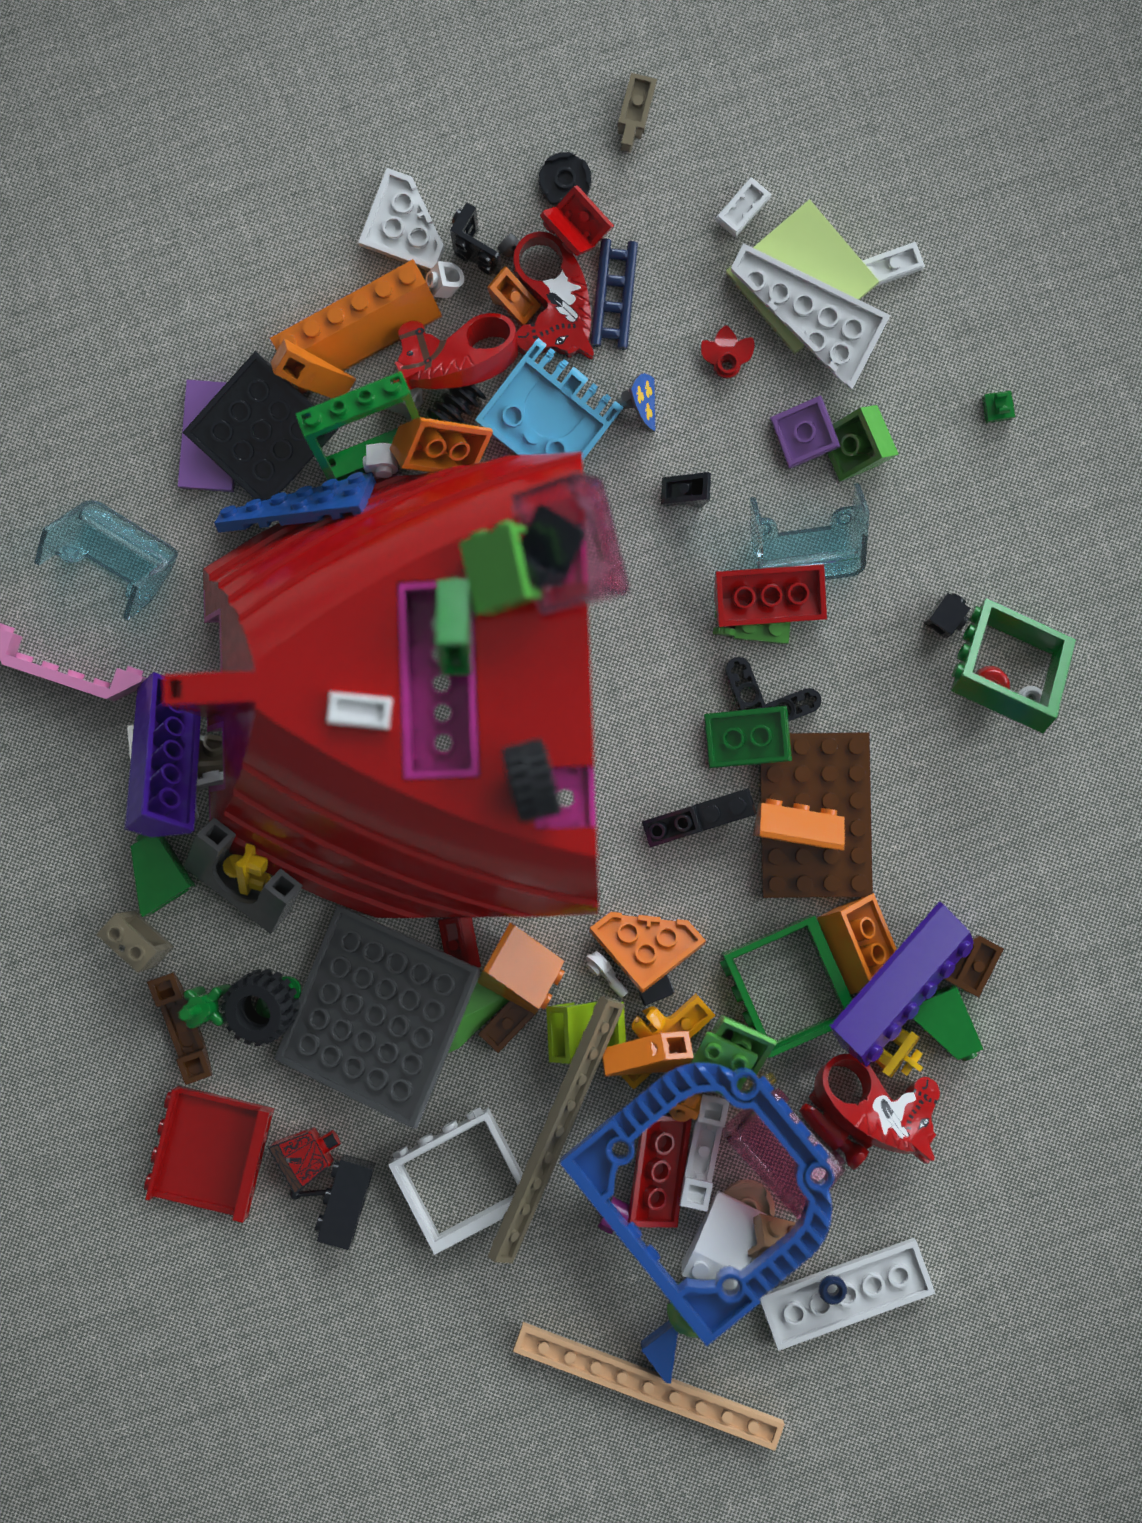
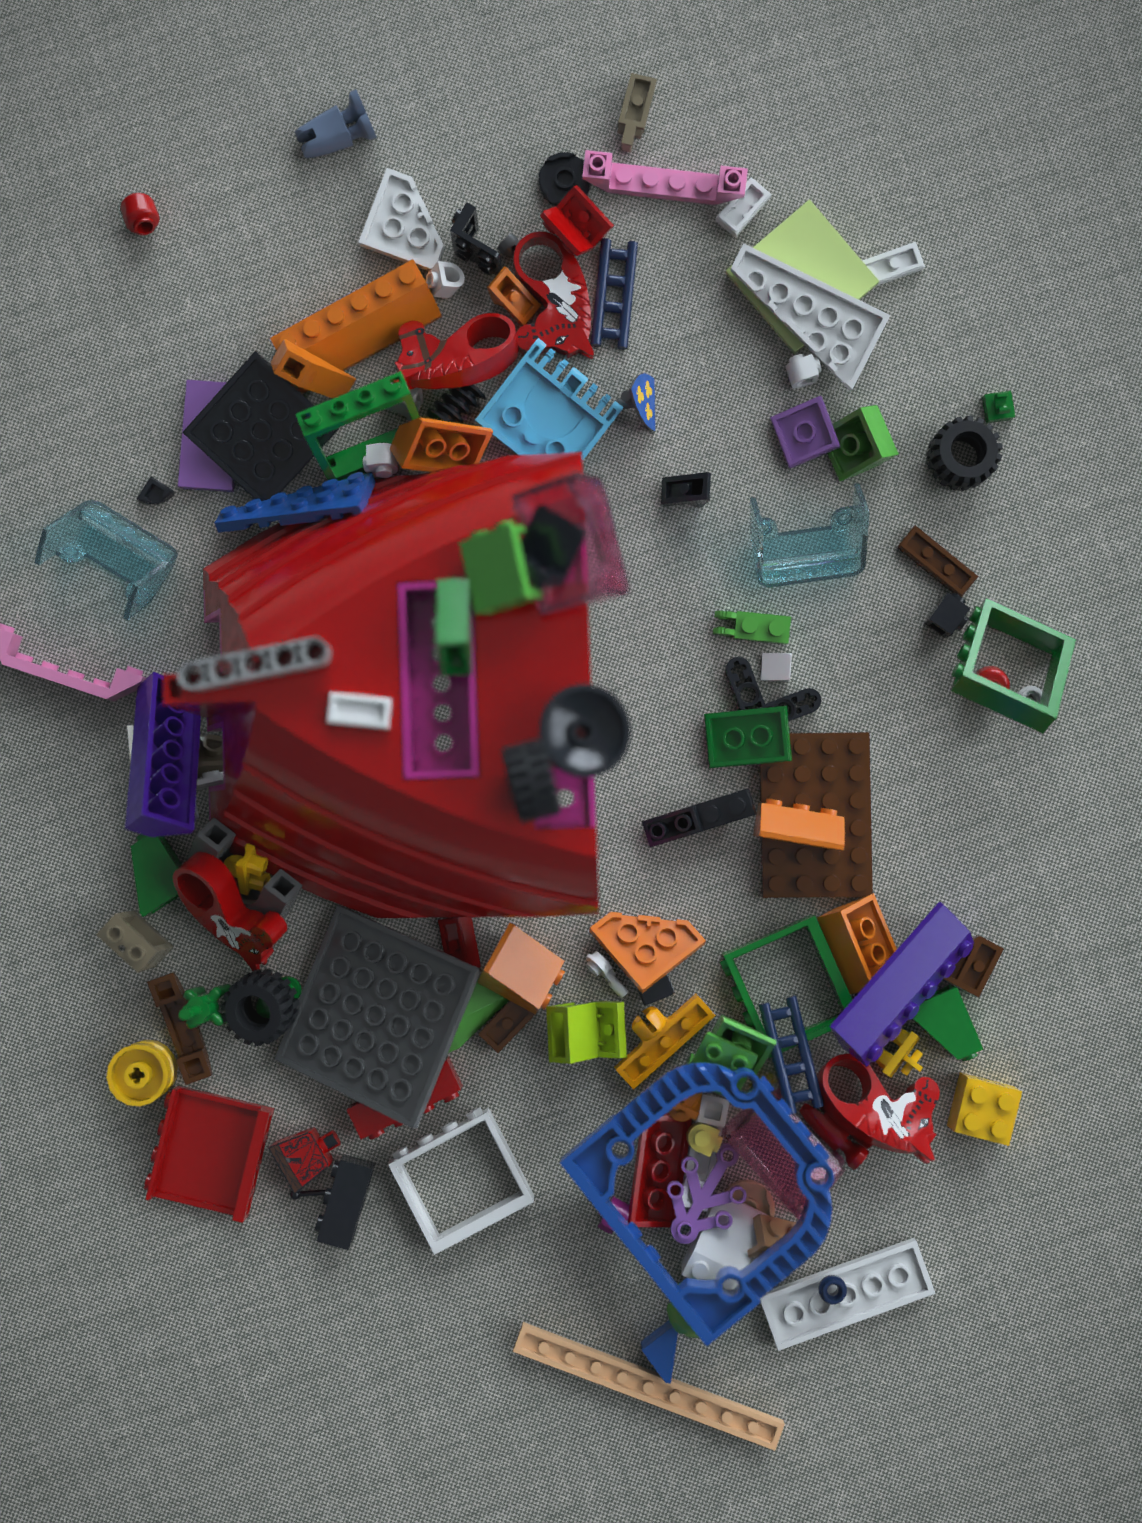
dark tan plate [487,996,625,1264] -> none
orange slope [602,1031,693,1077] -> none
red plate [701,325,755,379] -> none
red slope [714,564,827,627] -> none
none -> yellow wheel [106,1039,178,1106]
none -> red head [120,193,160,235]
none -> black tile [137,476,176,505]
none -> red animal [173,852,288,971]
none -> light grey beam [177,637,332,692]
none -> sand blue piece [294,89,377,158]
none -> red arch [346,1056,463,1140]
none -> black dish [539,684,631,777]
none -> bright pink slope [582,150,748,205]
none -> medium lavender plant [666,1143,747,1244]
none -> light yellow plate [686,1122,723,1157]
none -> dark blue bar [758,995,824,1115]
none -> white slope [760,653,792,682]
none -> white plate [785,354,822,388]
none -> reddish brown tile [896,525,979,597]
none -> black tyre [926,416,1003,491]
none -> yellow brick [947,1072,1022,1146]

